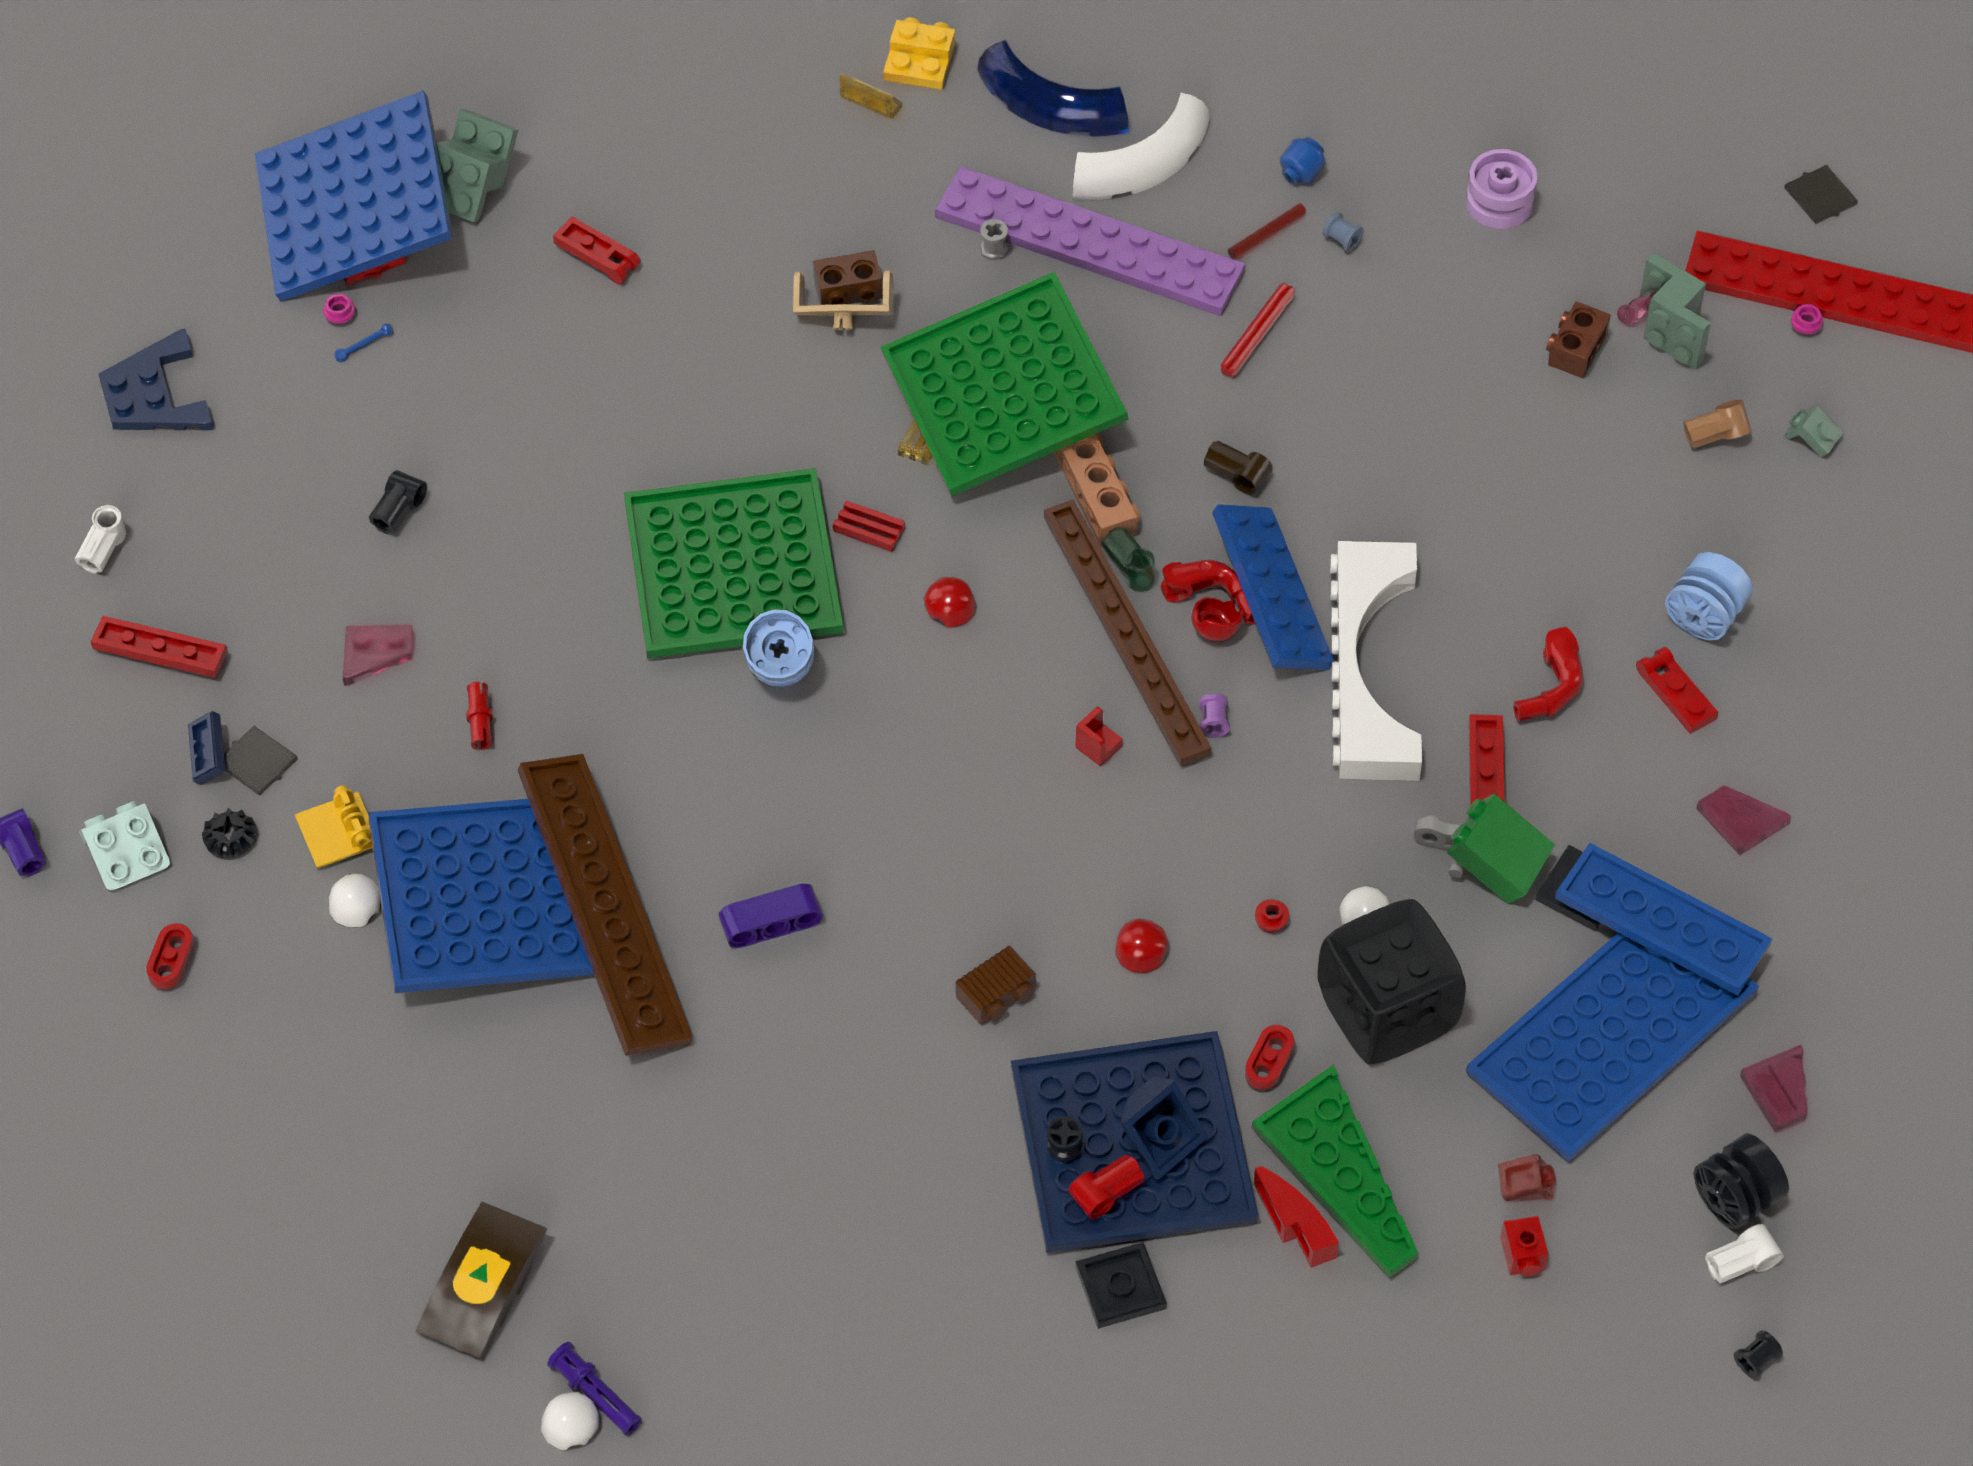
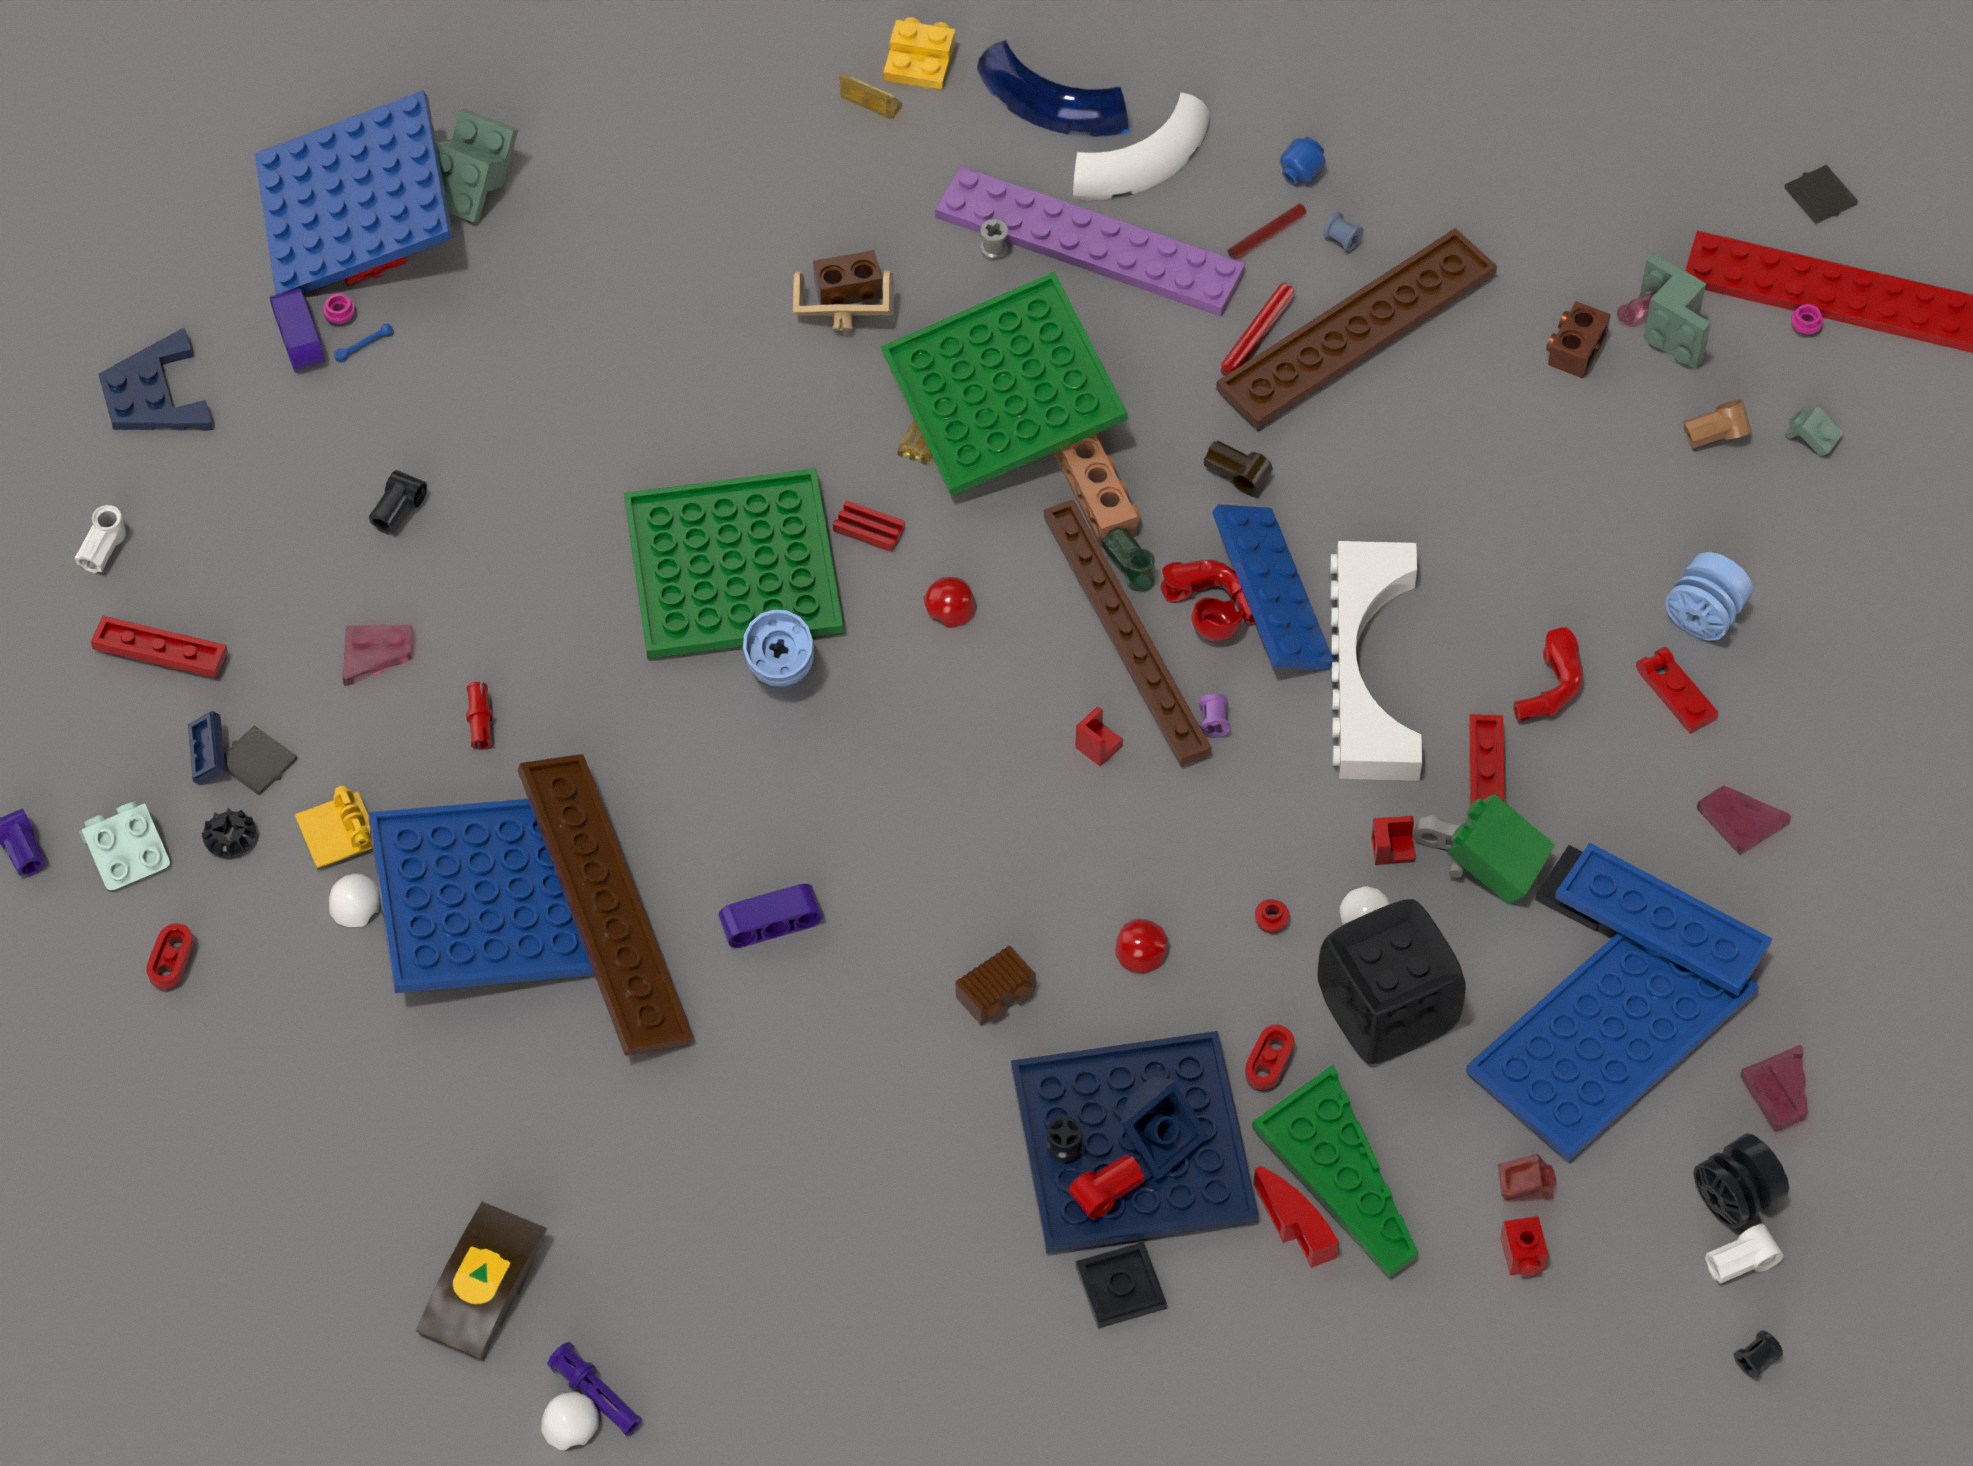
red plate [553,216,641,284] -> none
lavender wheel [1466,149,1537,229] -> none
none -> dark purple beam [270,288,325,370]
none -> reddish brown plate [1216,228,1497,429]
none -> red panel [1371,816,1416,865]

